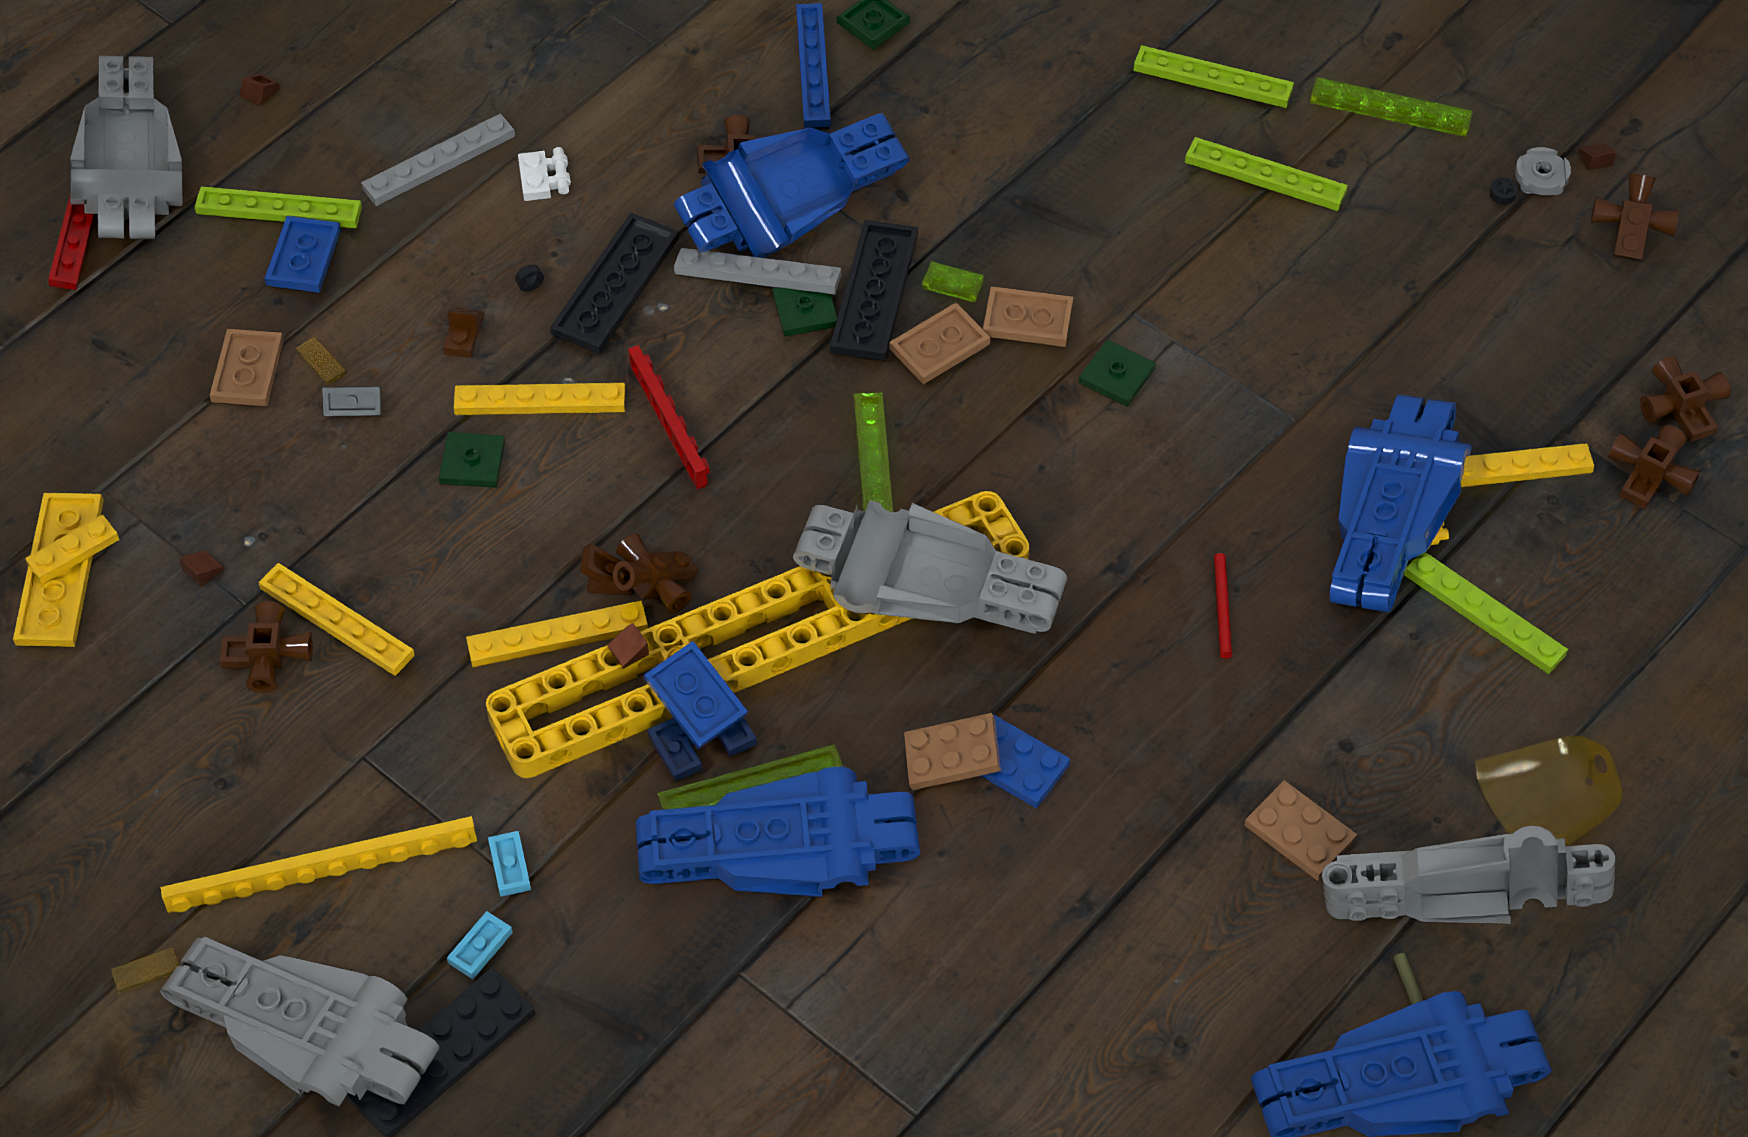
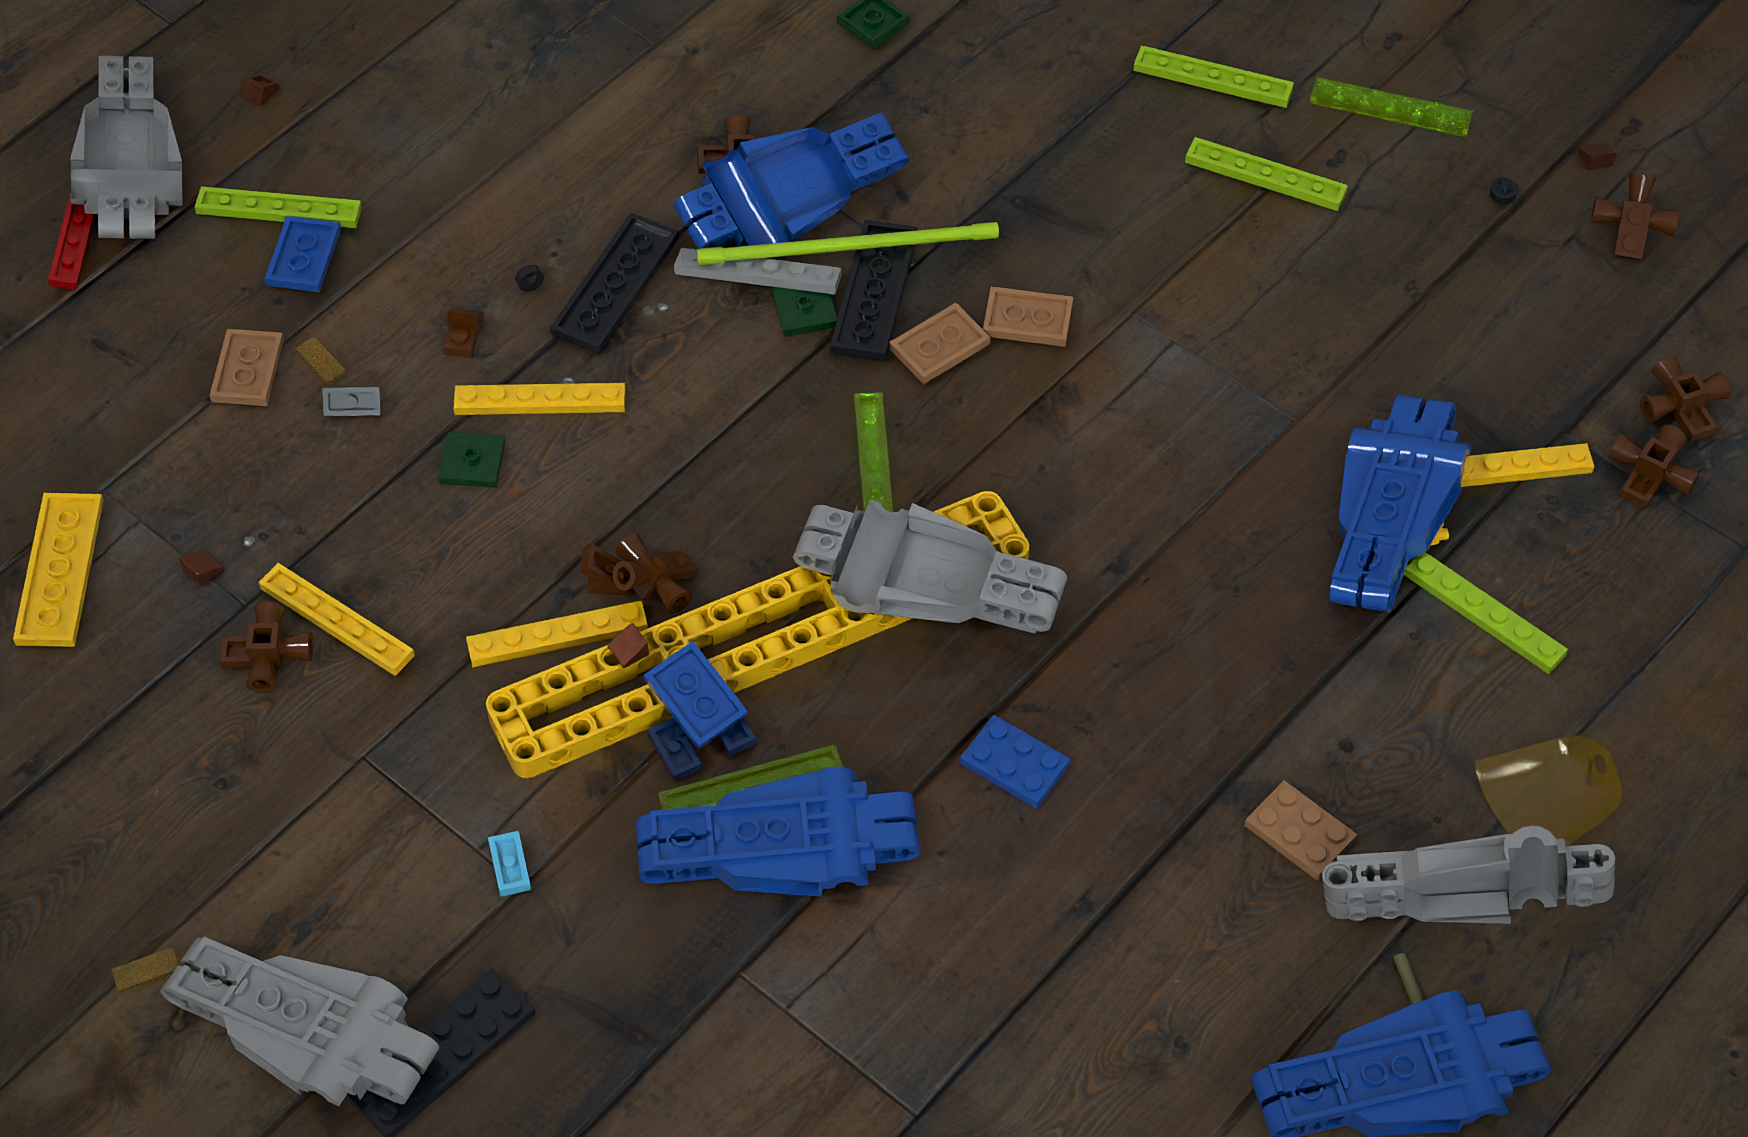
yellow plate [25,514,120,584] -> none
yellow plate [160,816,477,913] -> none
light grey plate [361,113,515,206] -> none
medium azure plate [447,911,513,979] -> none
white plate [518,147,571,201] -> none
red plate [628,345,710,490] -> none
blue plate [796,3,831,128] -> none
medium nougat plate [904,713,1001,790] -> none
clear neon green plate [922,261,984,302] -> none
dark green plate [1078,339,1156,407] -> none
red bar [1214,553,1232,659] -> none
light grey plate [1515,147,1571,195] -> none
none -> lime piece [696,222,999,266]

